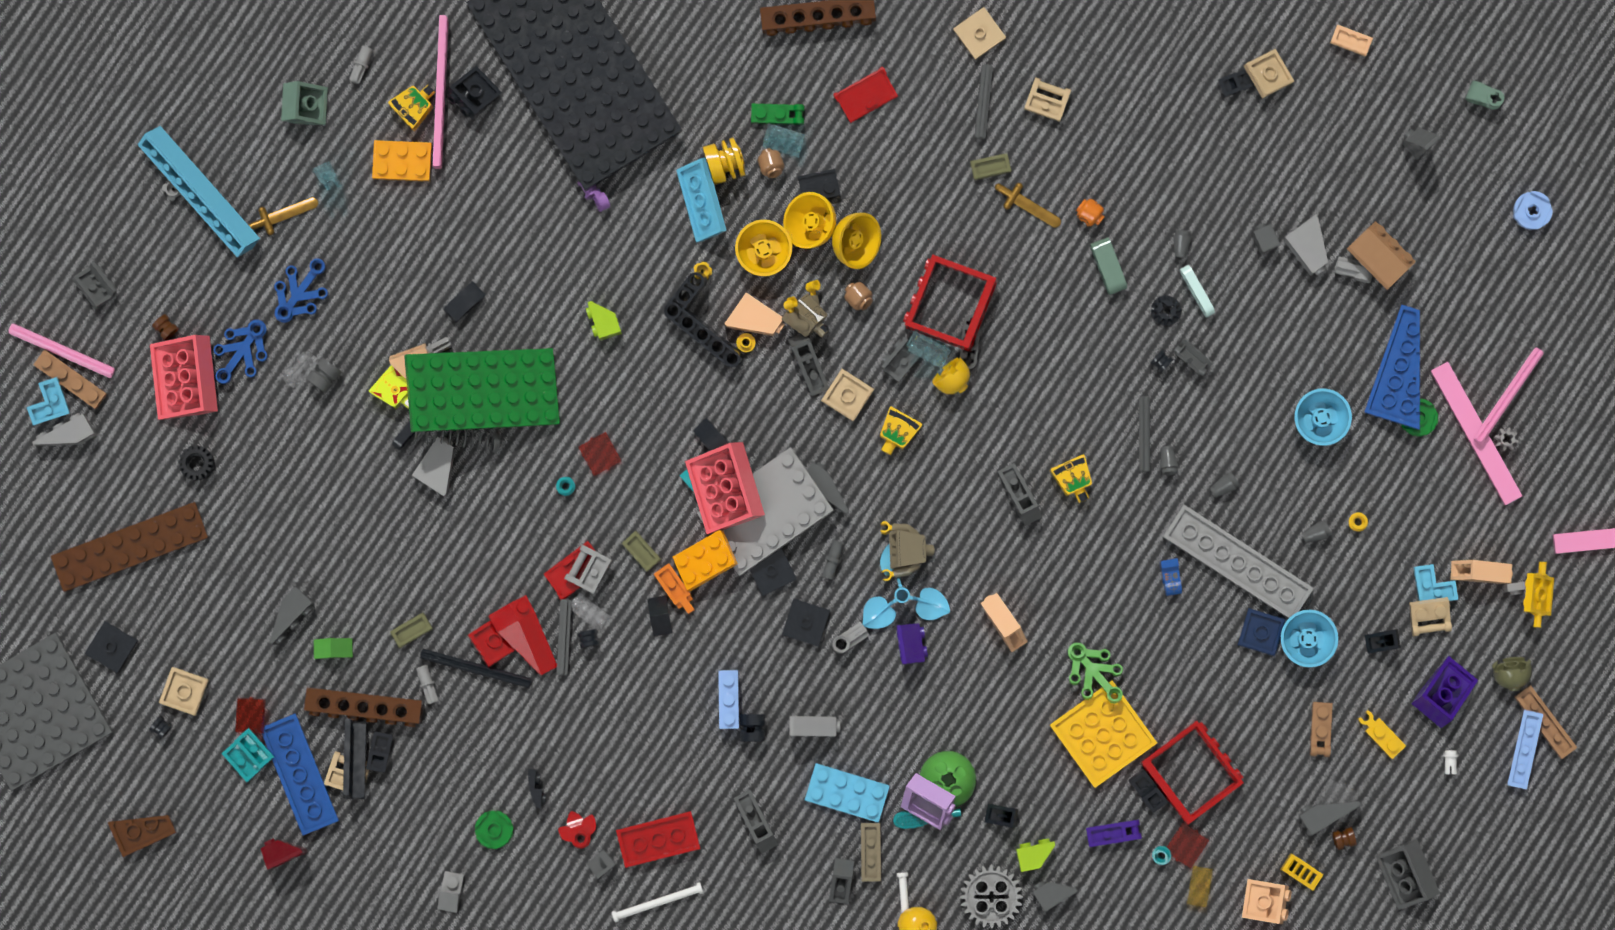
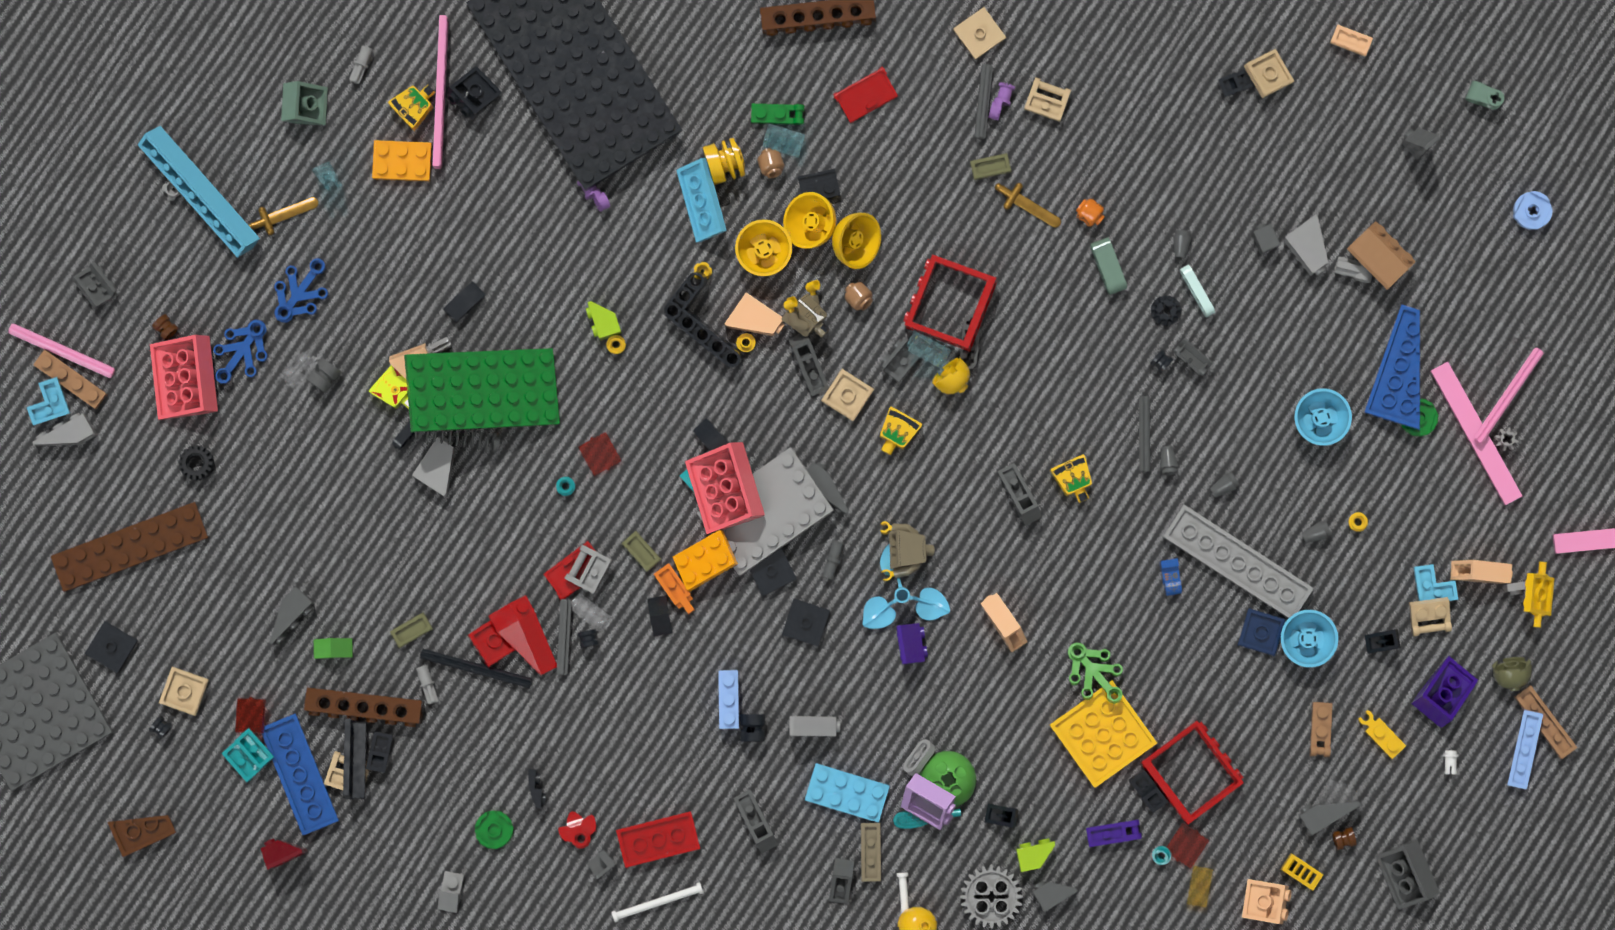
light grey piece [832,622,870,654] -> none
none -> yellow plate [606,335,626,354]
none -> light grey plate [903,739,935,776]
none -> medium lavender connector [988,82,1015,120]

